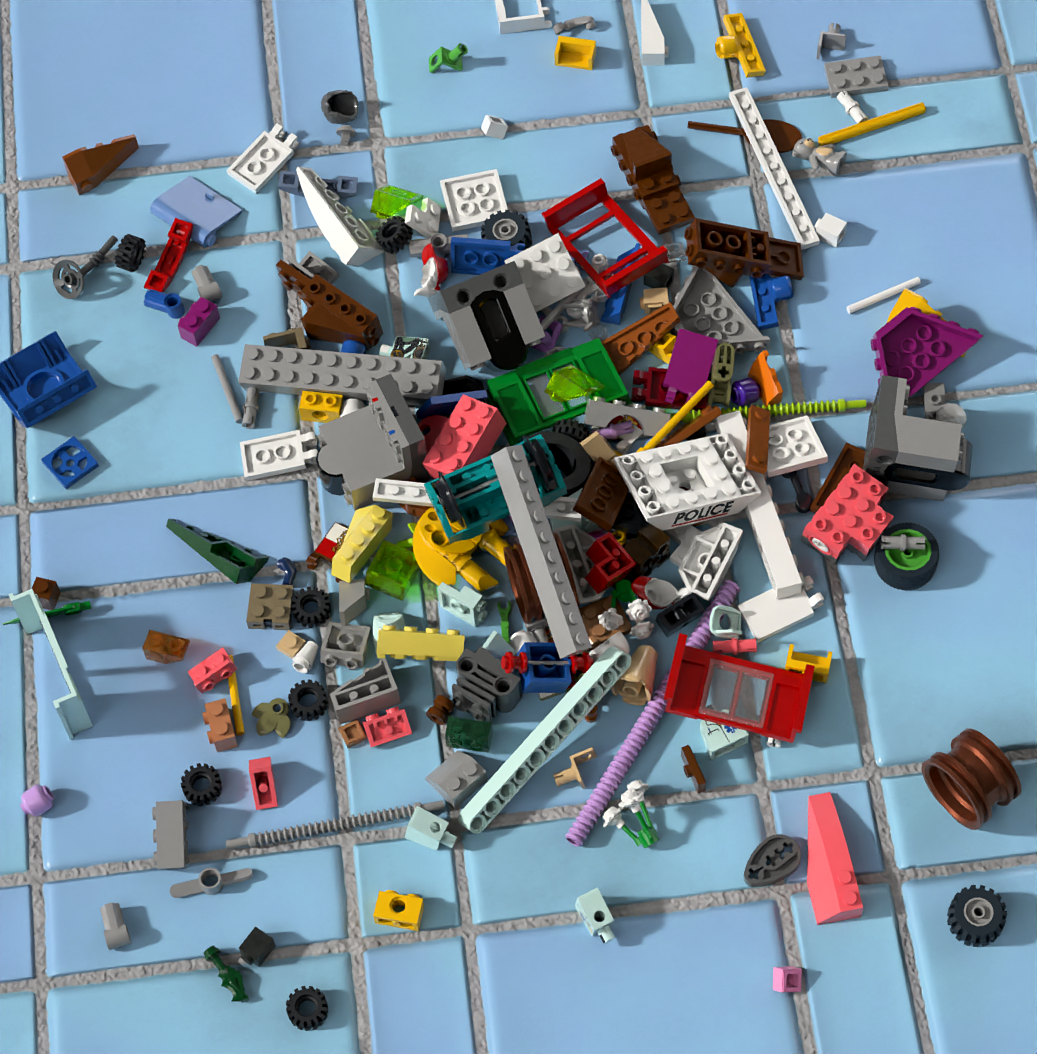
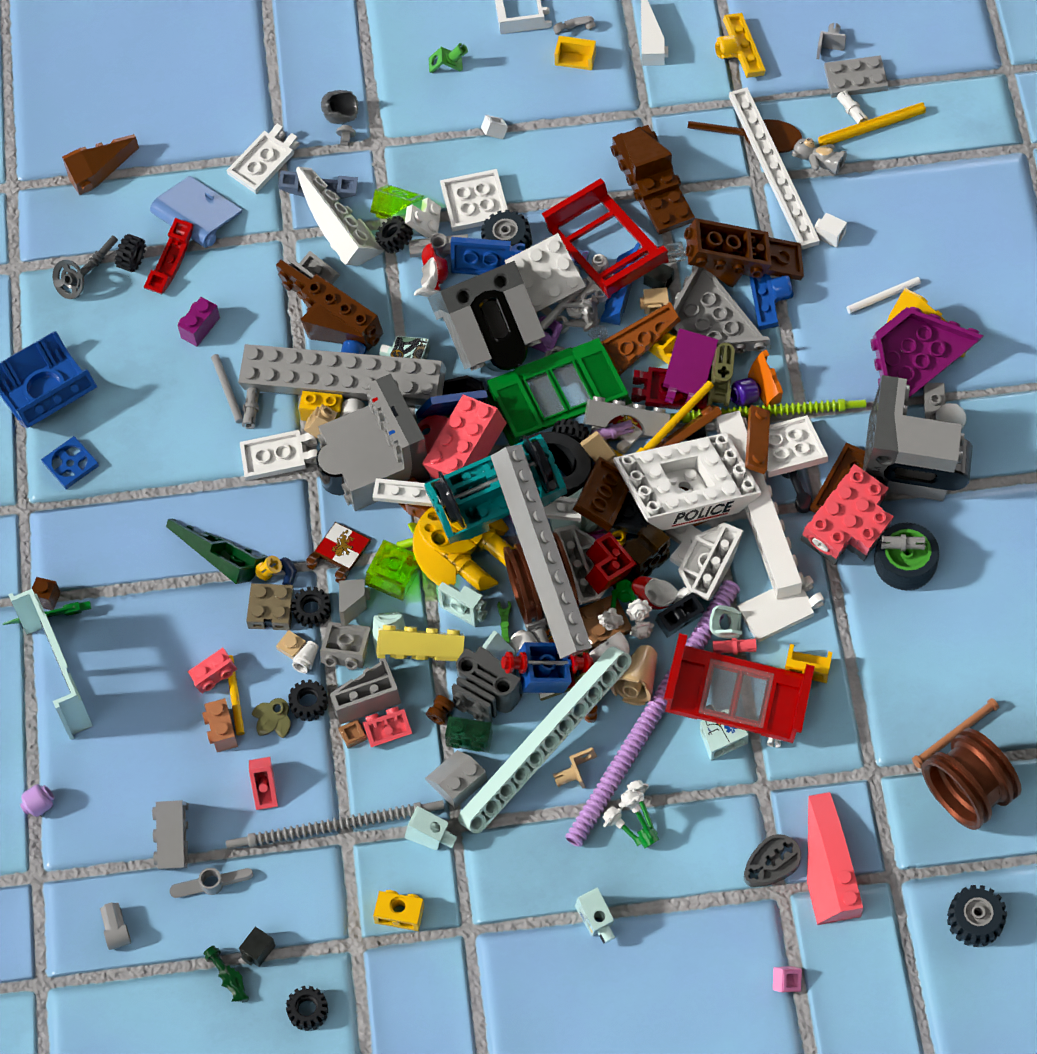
clear orange slope [142,630,190,664] -> none
blue piece [143,289,185,319] -> none
black tyre [181,763,222,806] -> none
light grey piece [191,265,222,302] -> none
dark tan bracket [263,327,311,350] -> none
light yellow wedge [331,505,393,583] -> none
clear neon green slope [544,365,605,402] -> none
reddish brown plate [681,745,706,793] -> none
none -> yellow bush [255,555,282,581]
none -> tan window [304,404,337,438]
none -> nougat bar [912,698,999,769]

